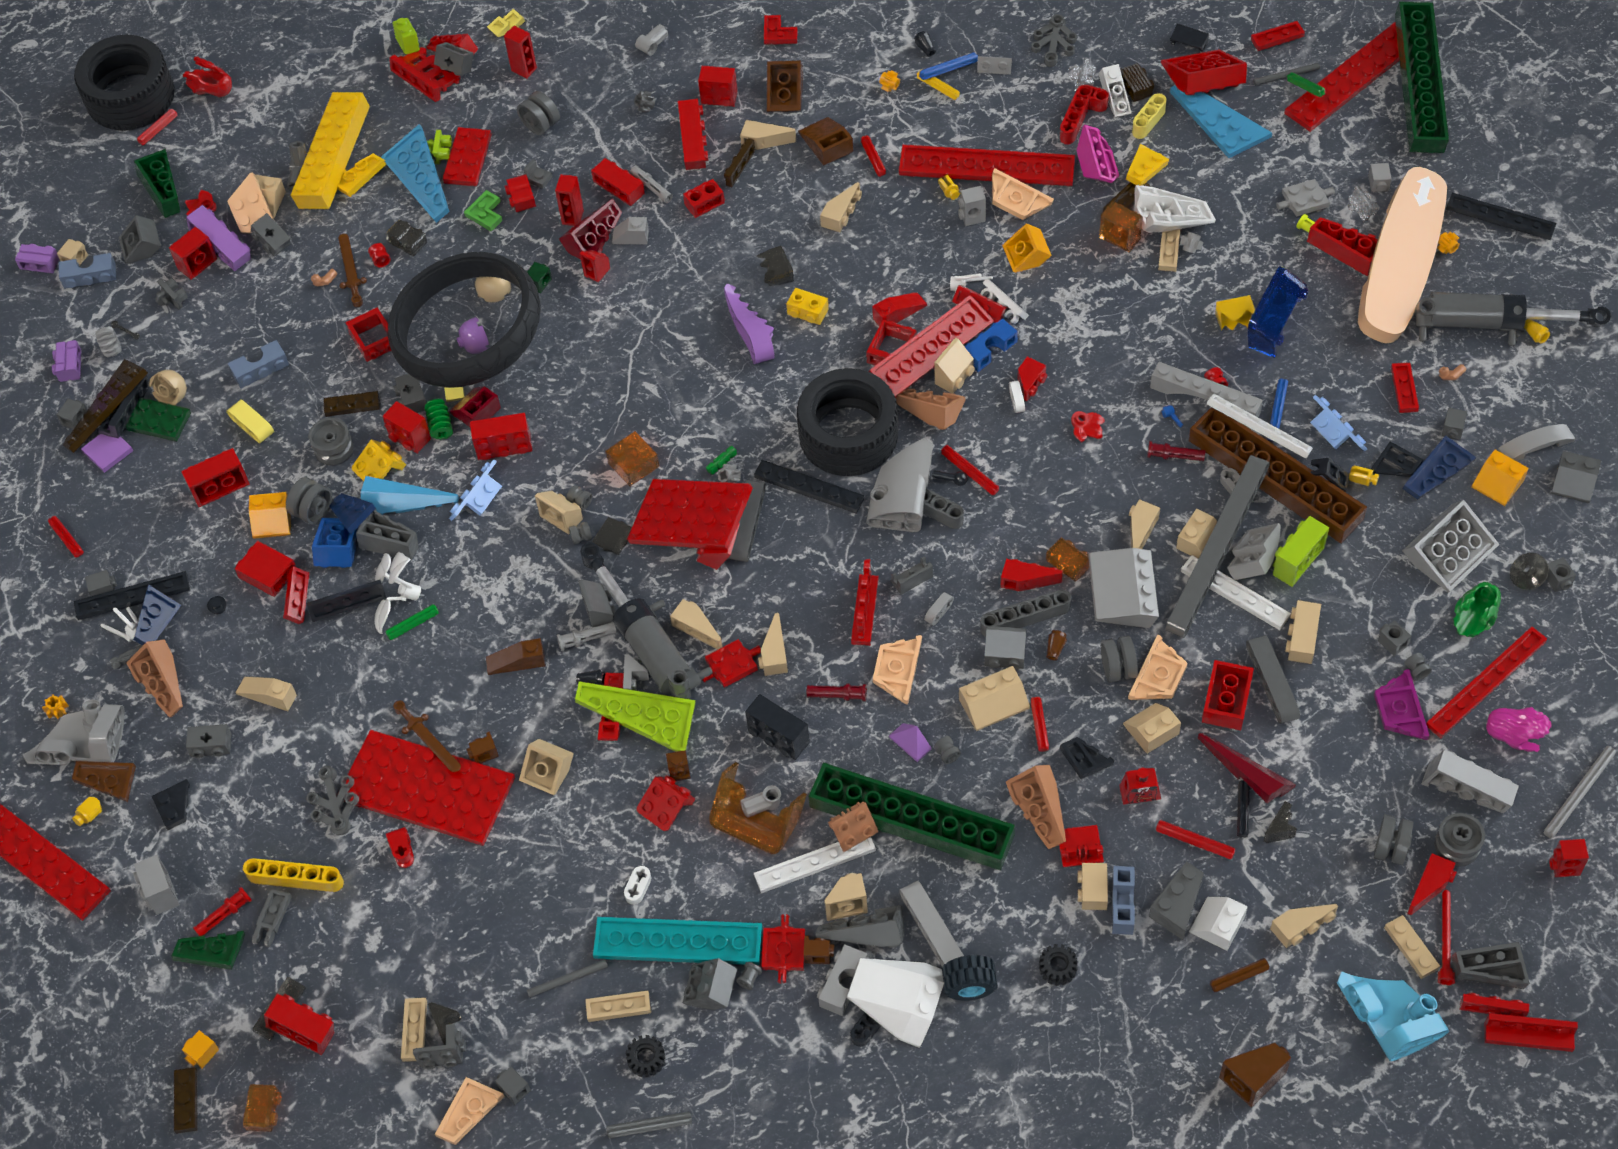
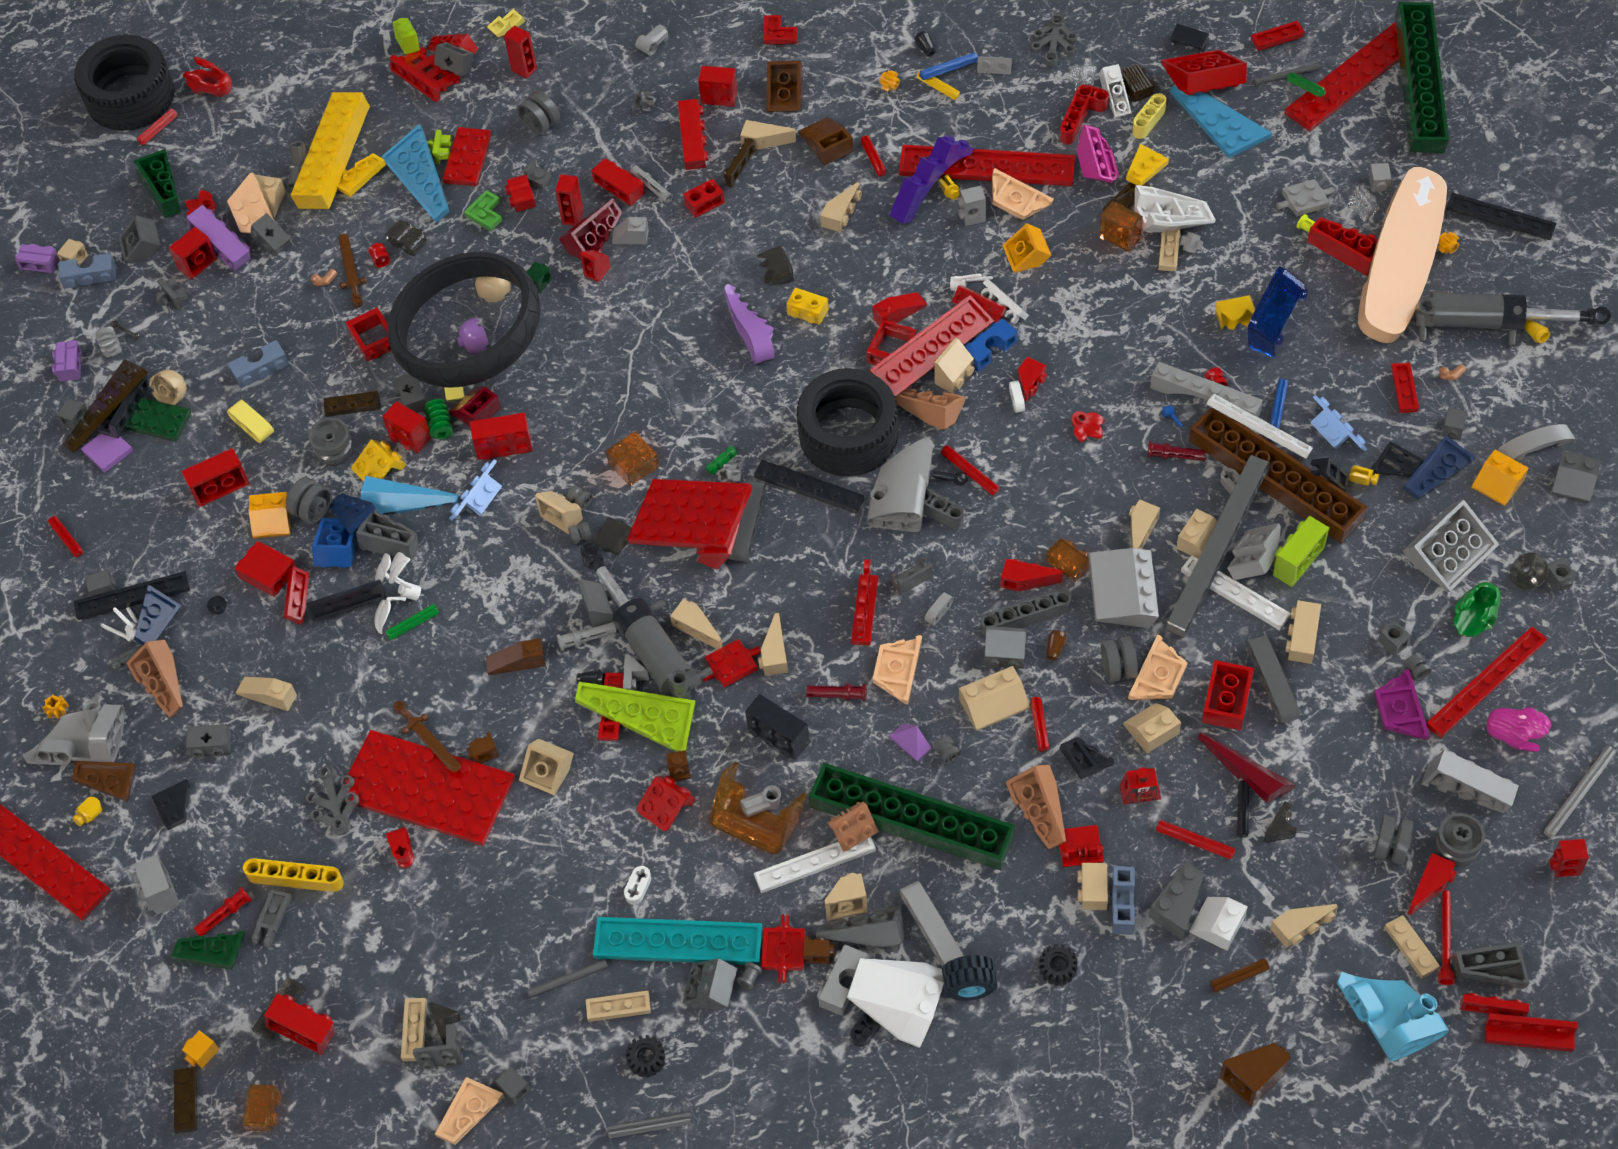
none -> dark purple arch [889,135,974,224]

